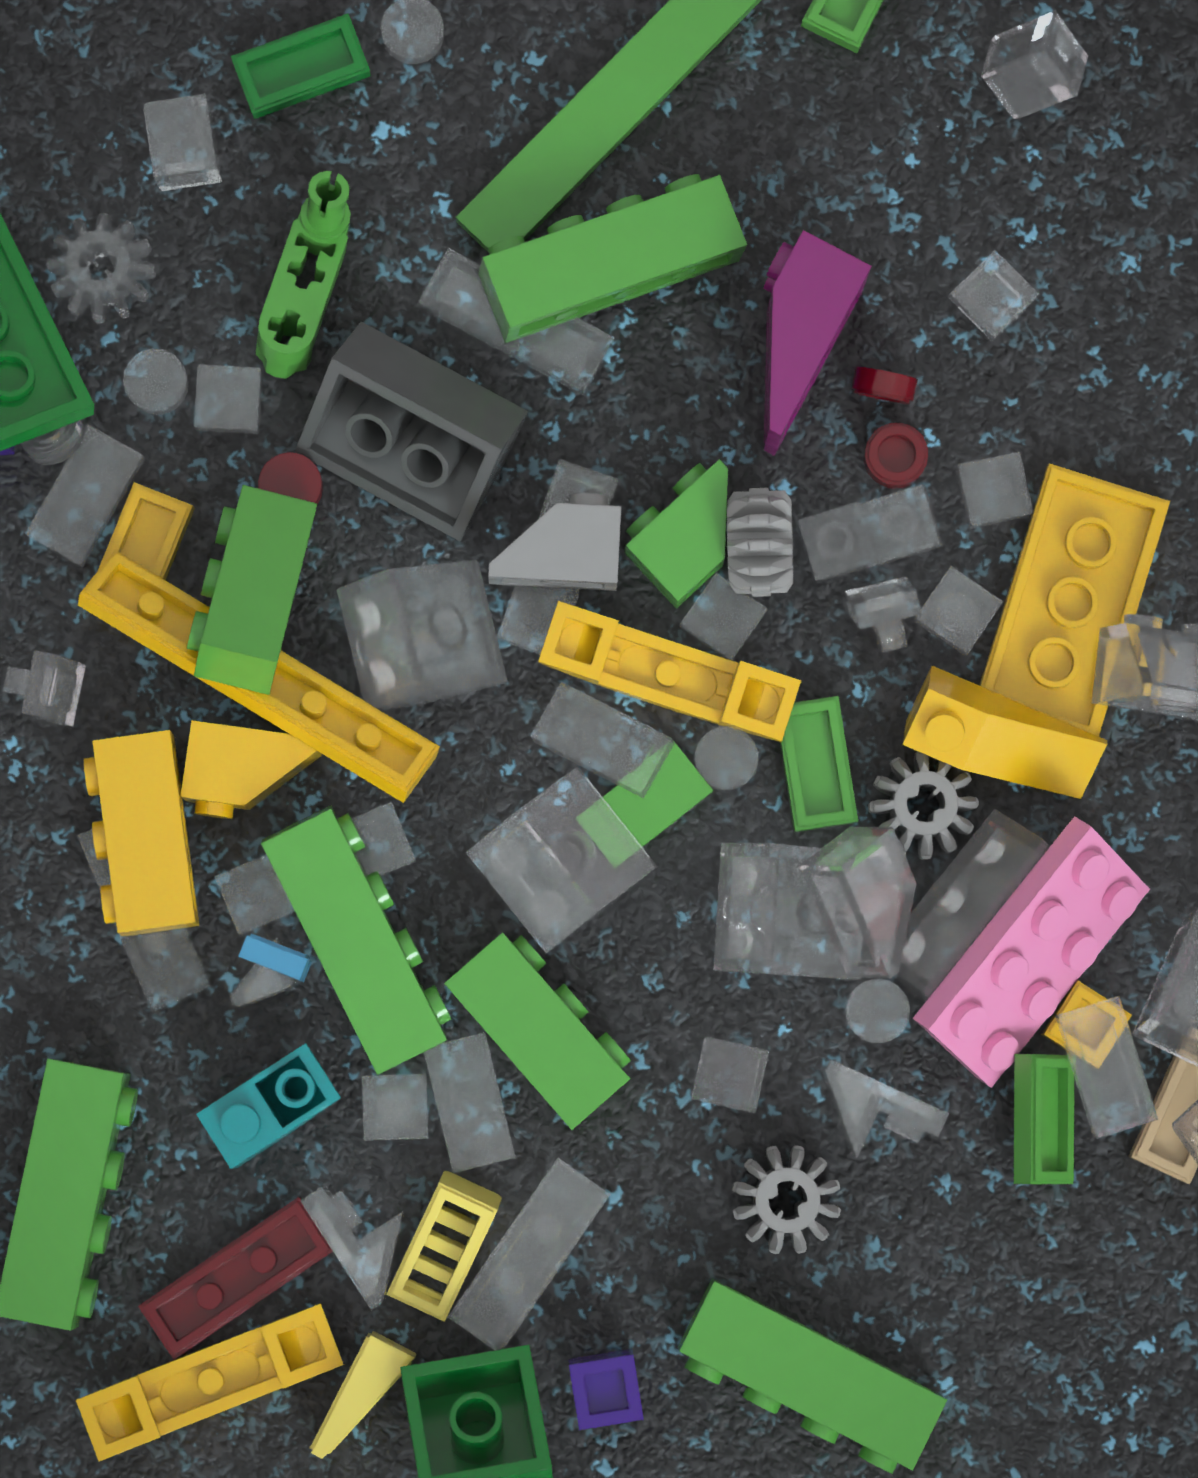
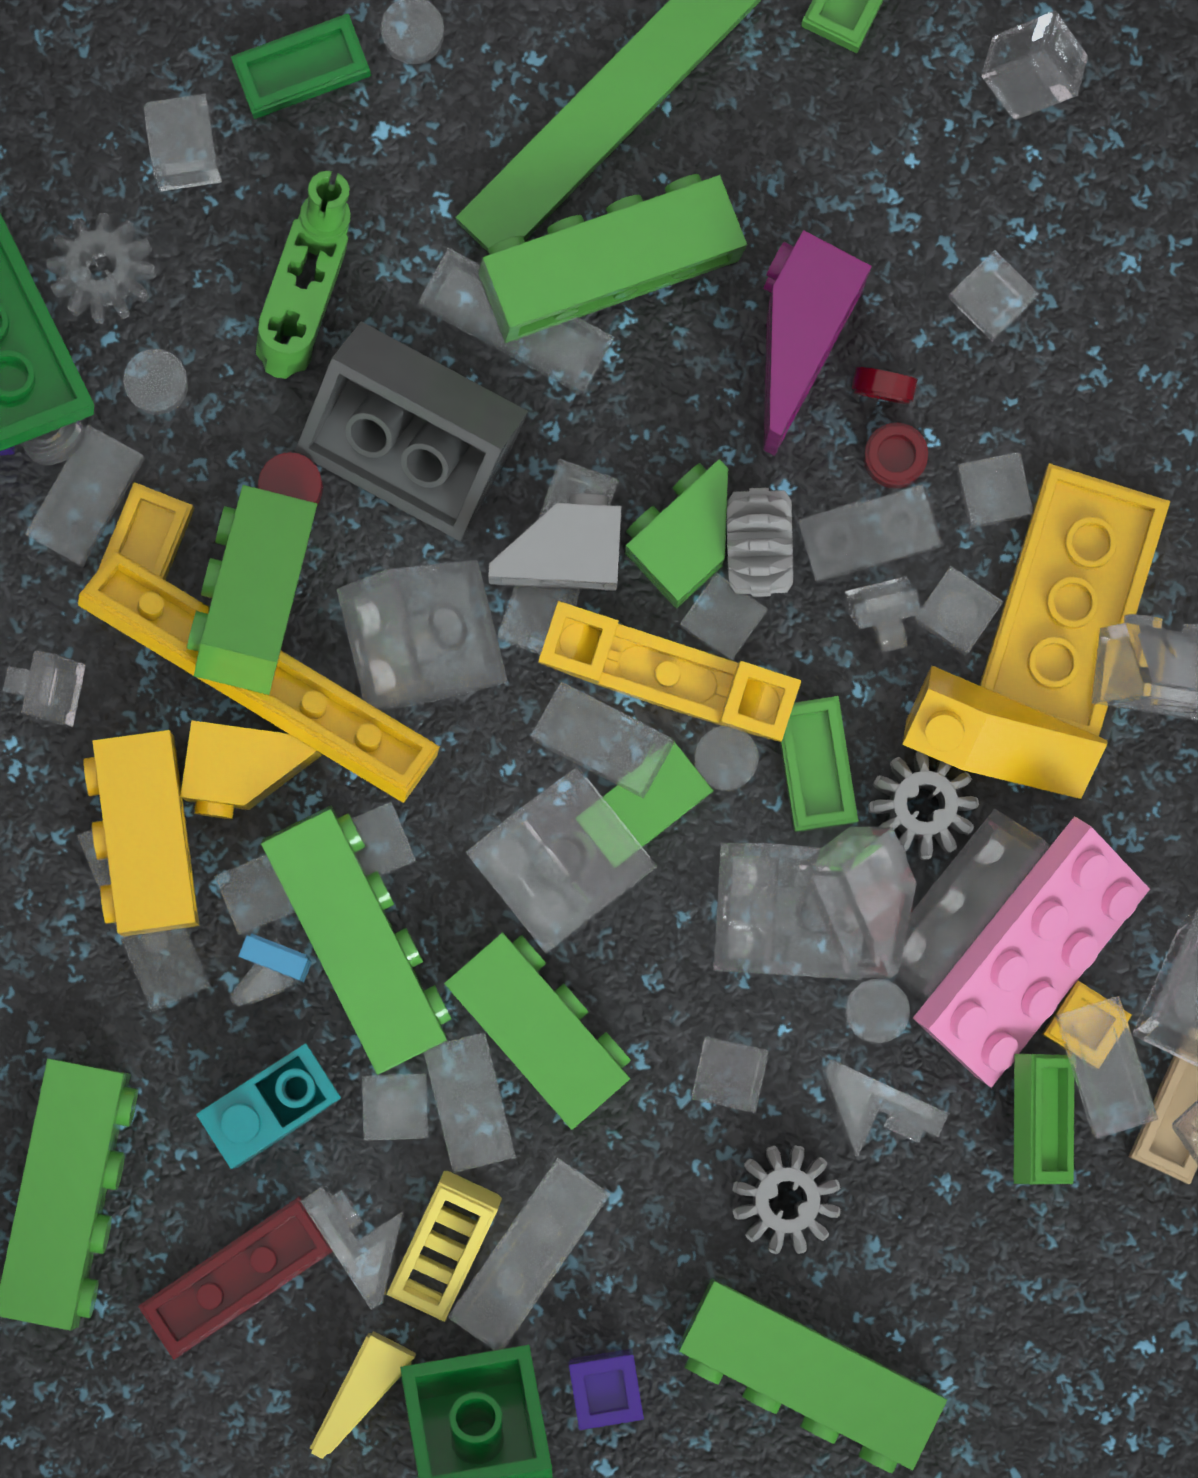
yellow slope [76,1304,344,1461] -> none
clear tile [194,364,263,434] -> none

